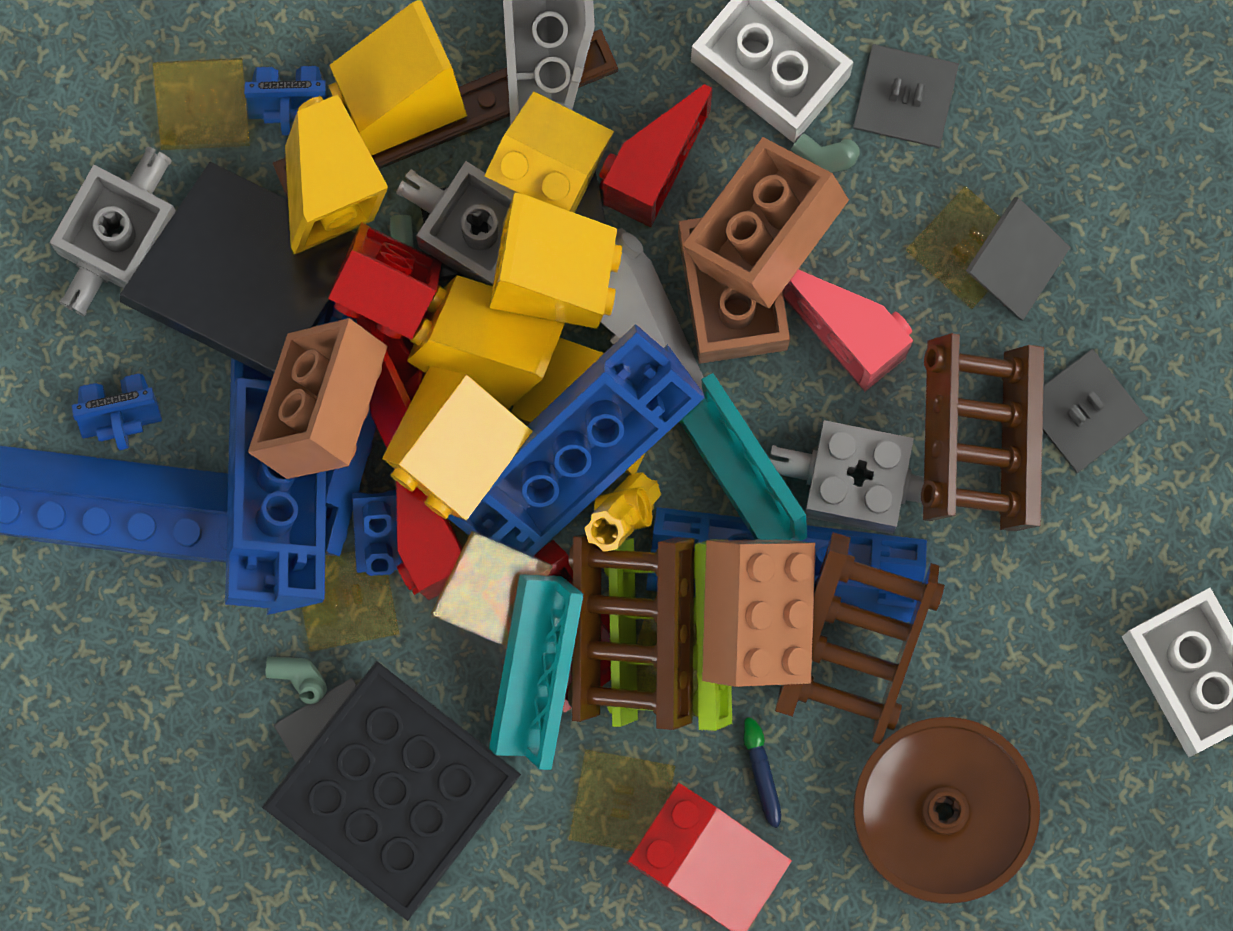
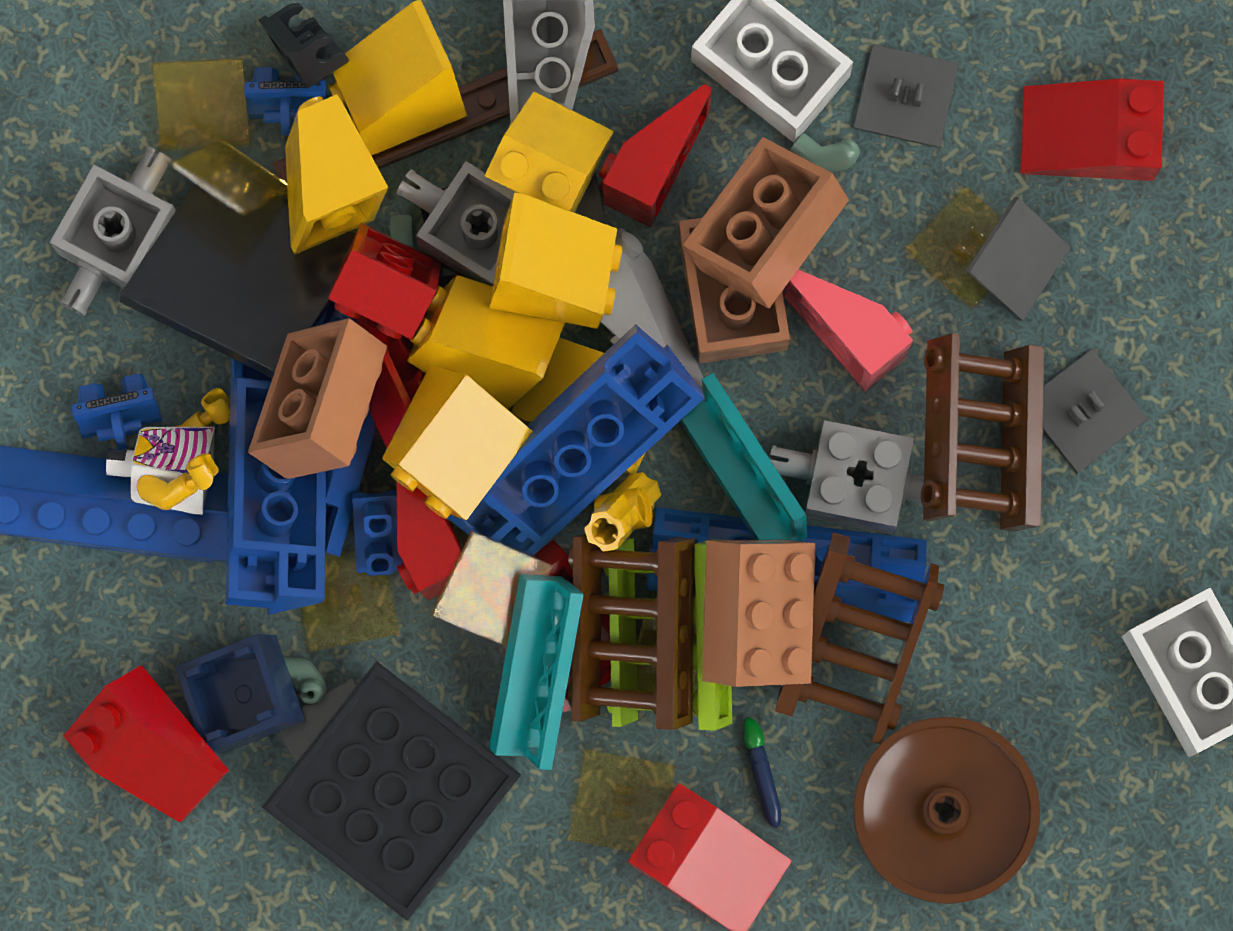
none -> red slope [63,665,230,823]
none -> torso [106,388,230,515]
none -> clear yellow piece [172,139,288,215]
none -> dark blue container [175,634,305,753]
none -> black hinge [259,3,349,89]
none -> red slope [1020,79,1164,181]

